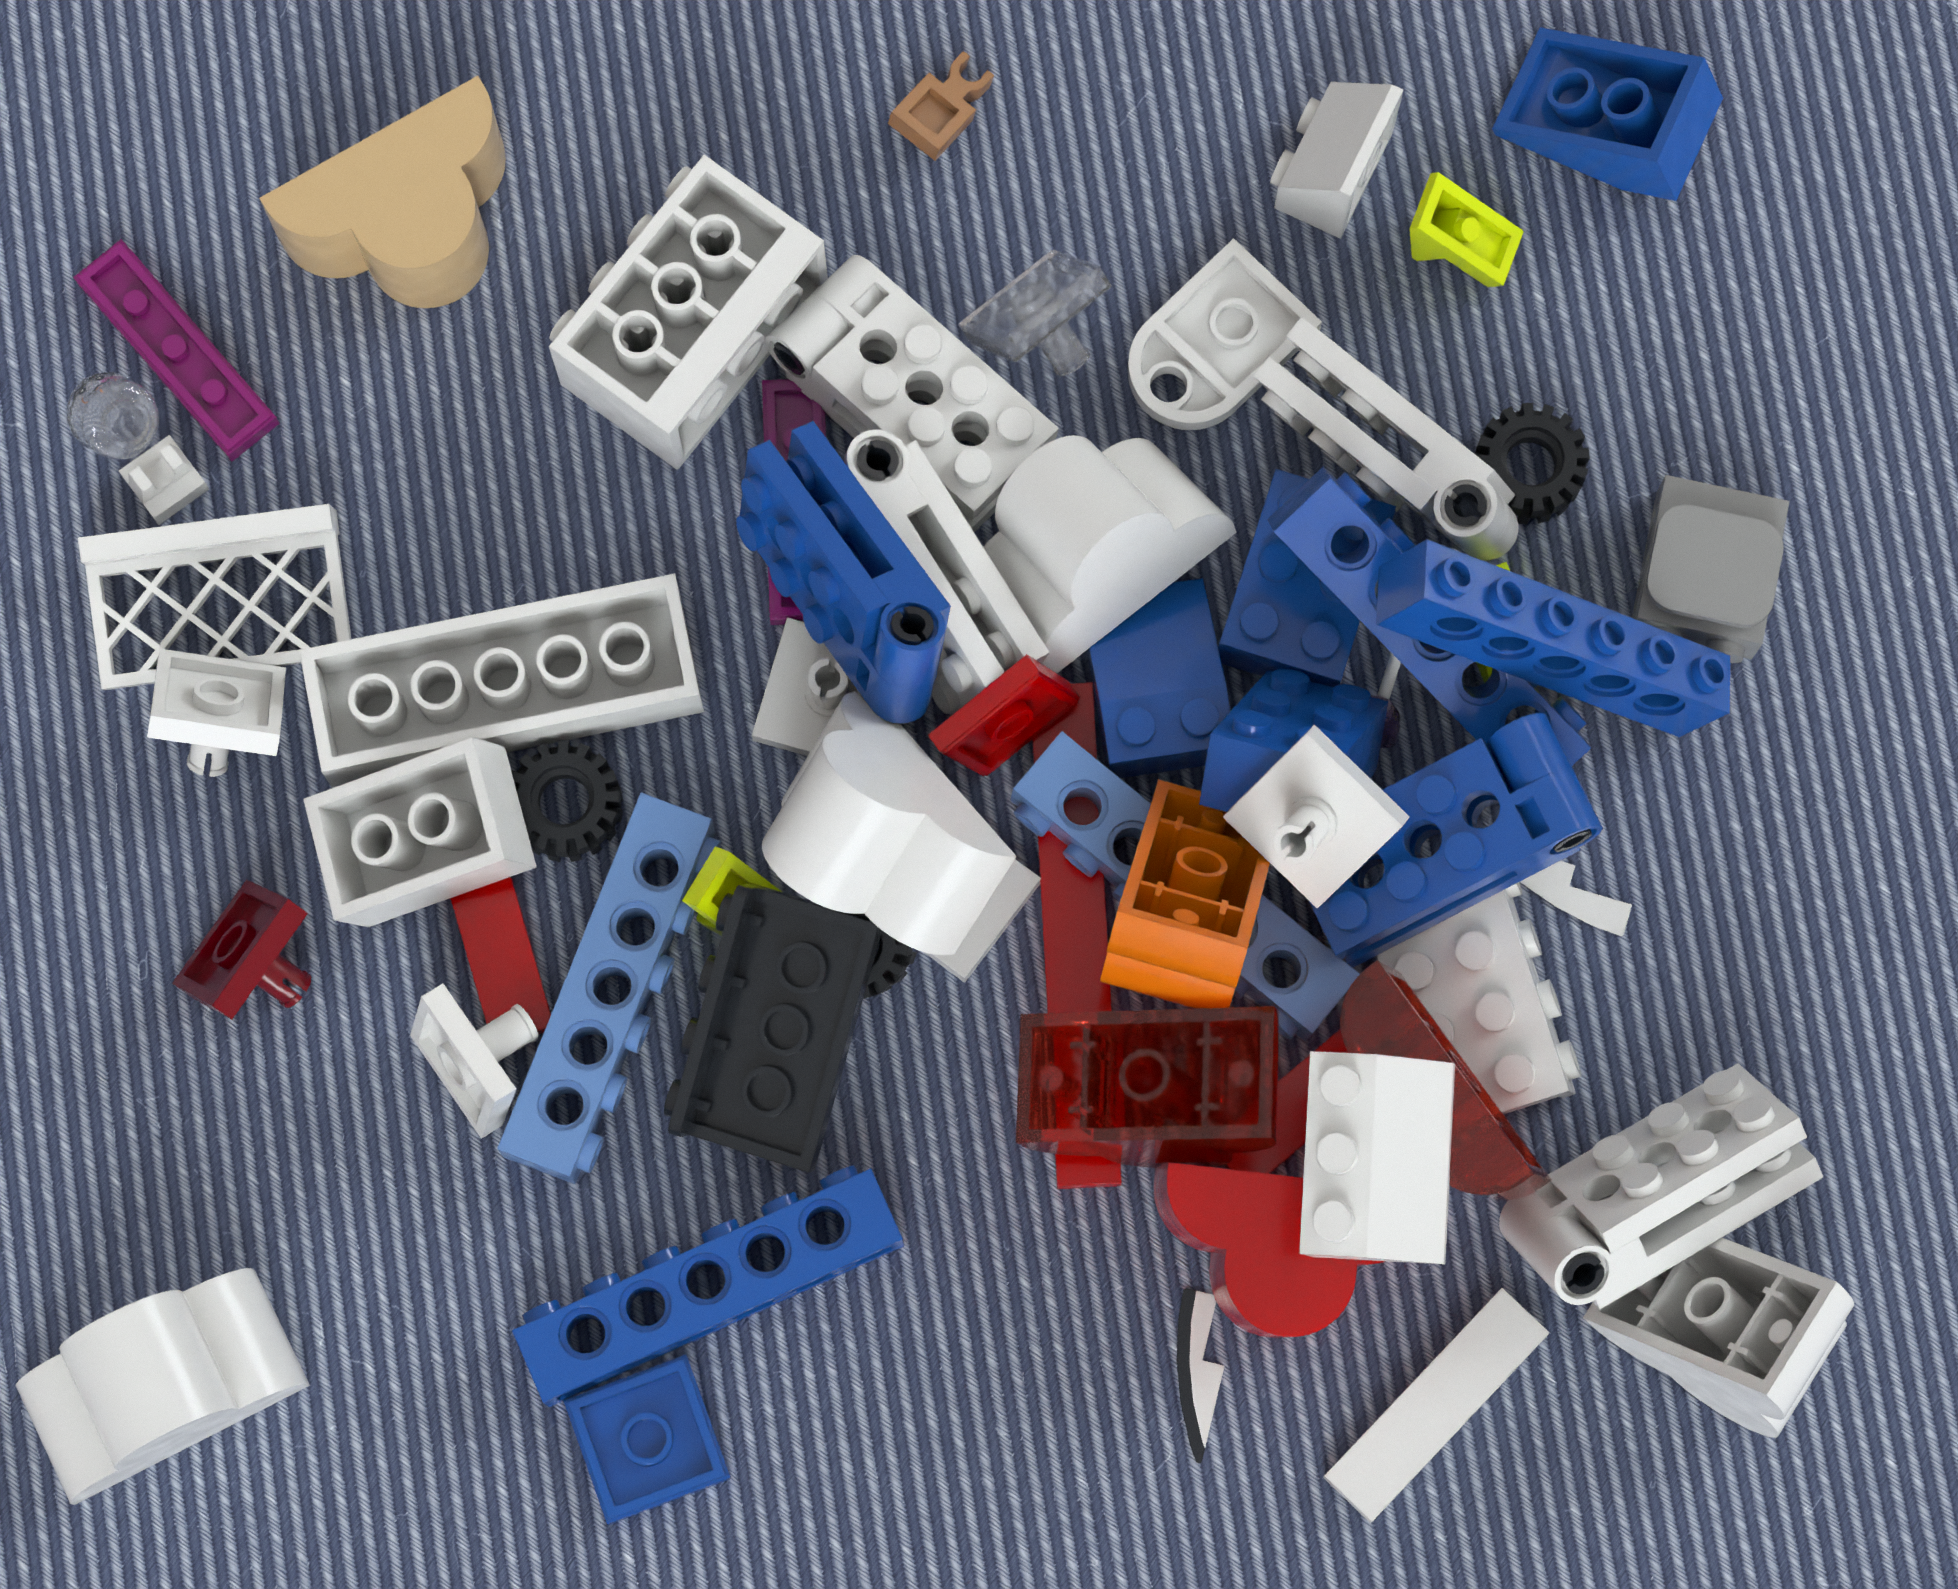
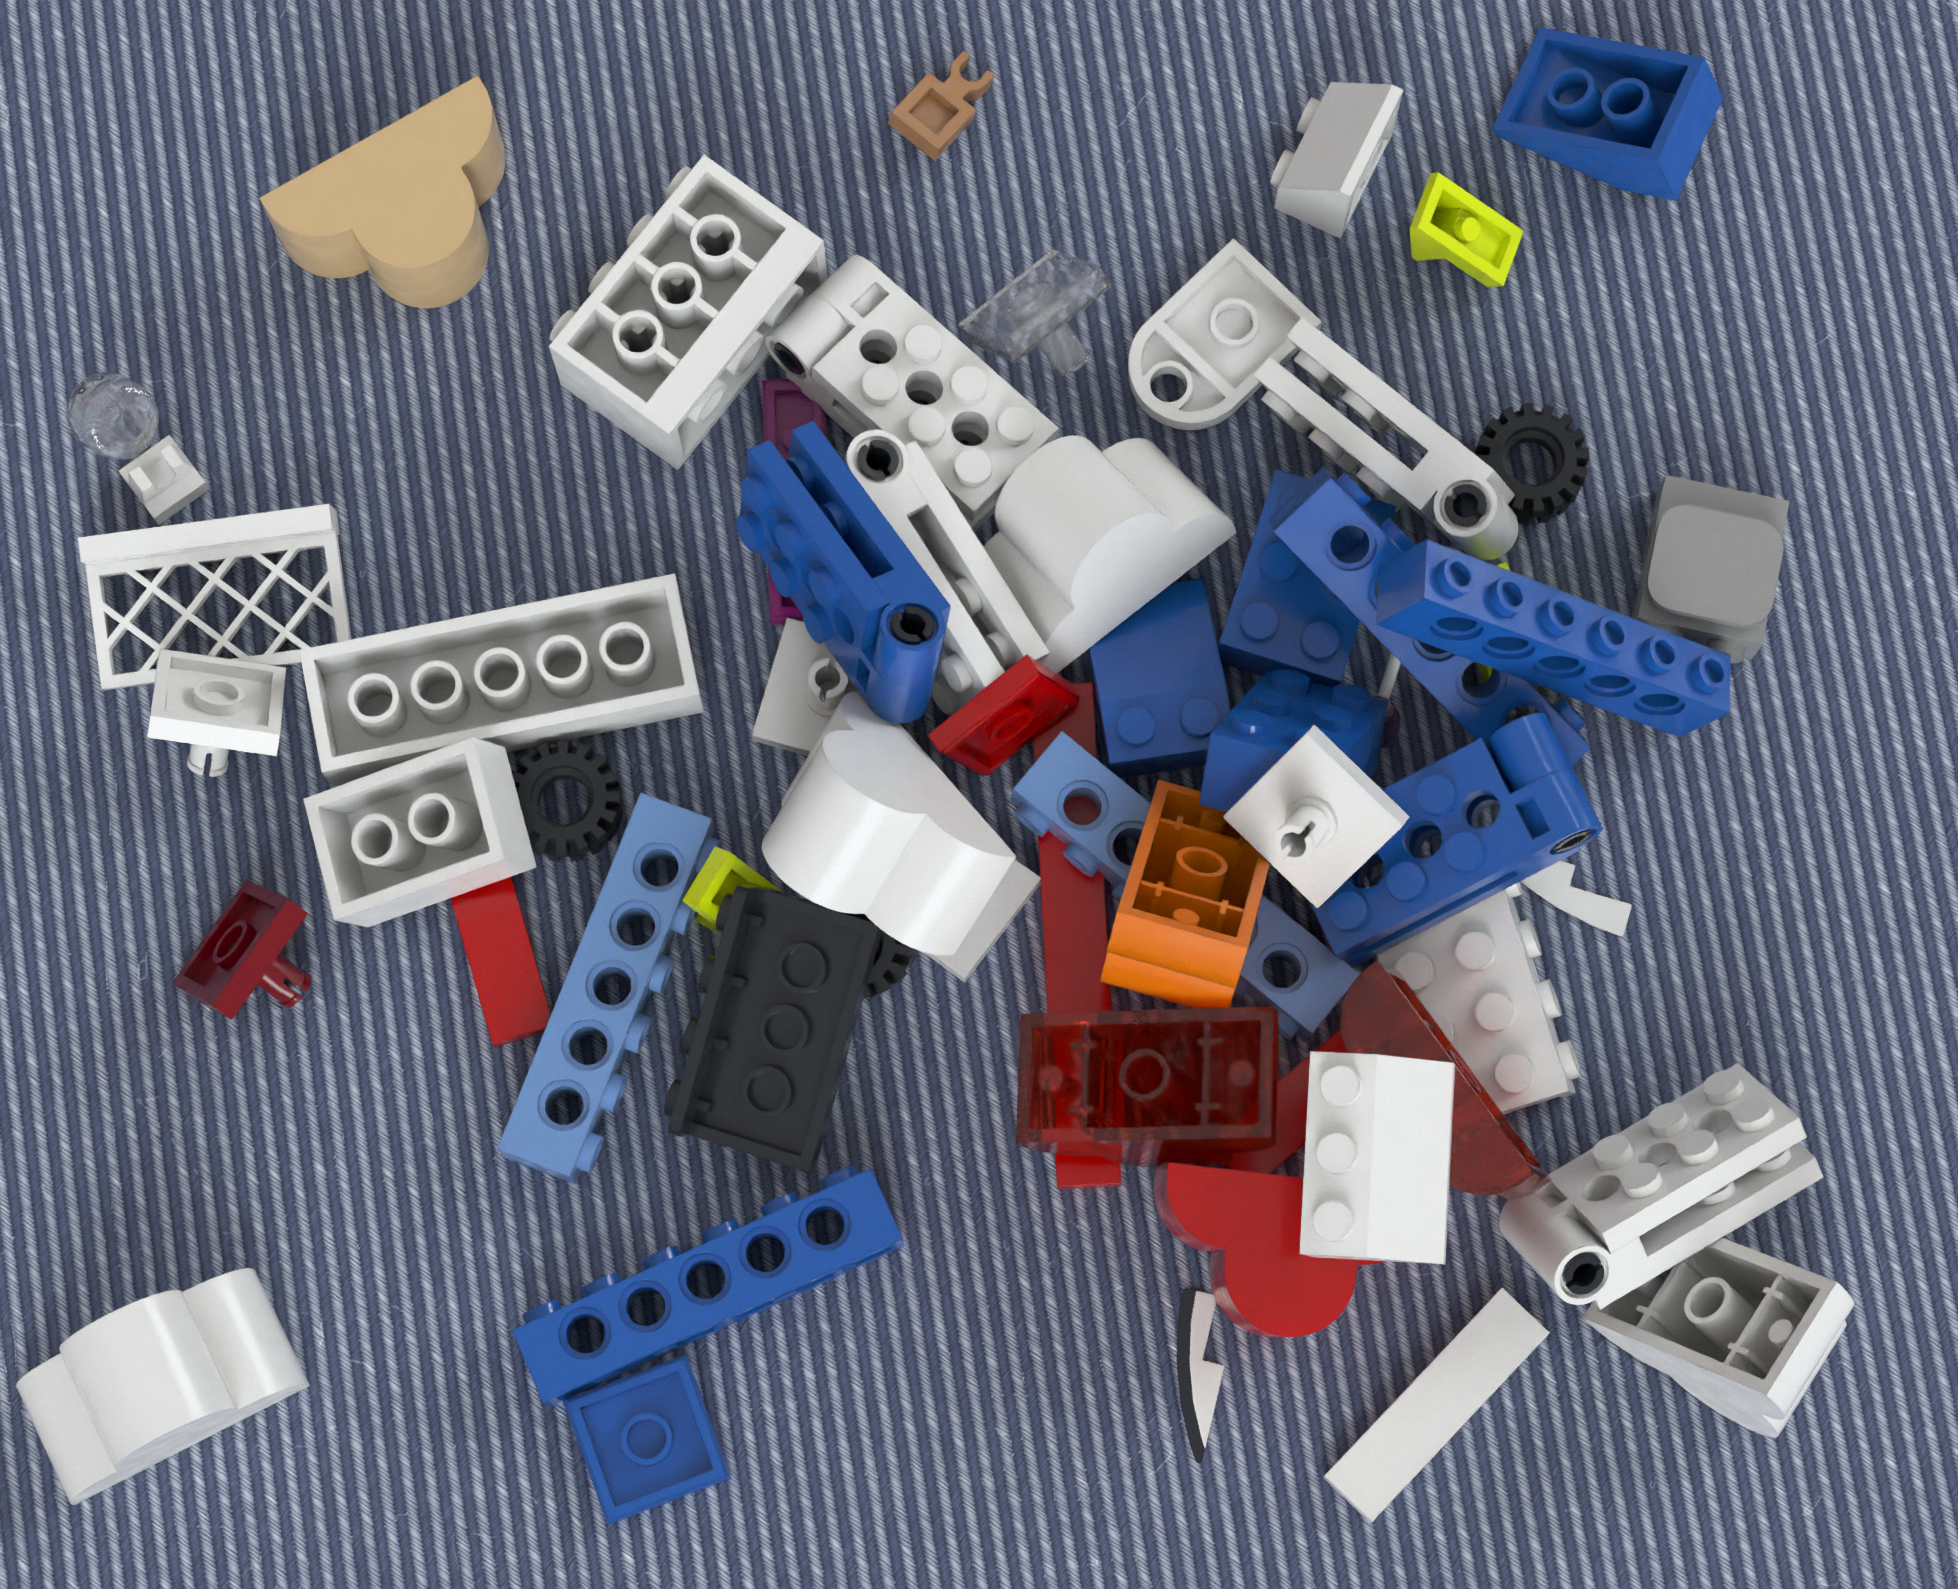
magenta tile [73,239,280,462] -> none
white tile [410,983,538,1139] -> none

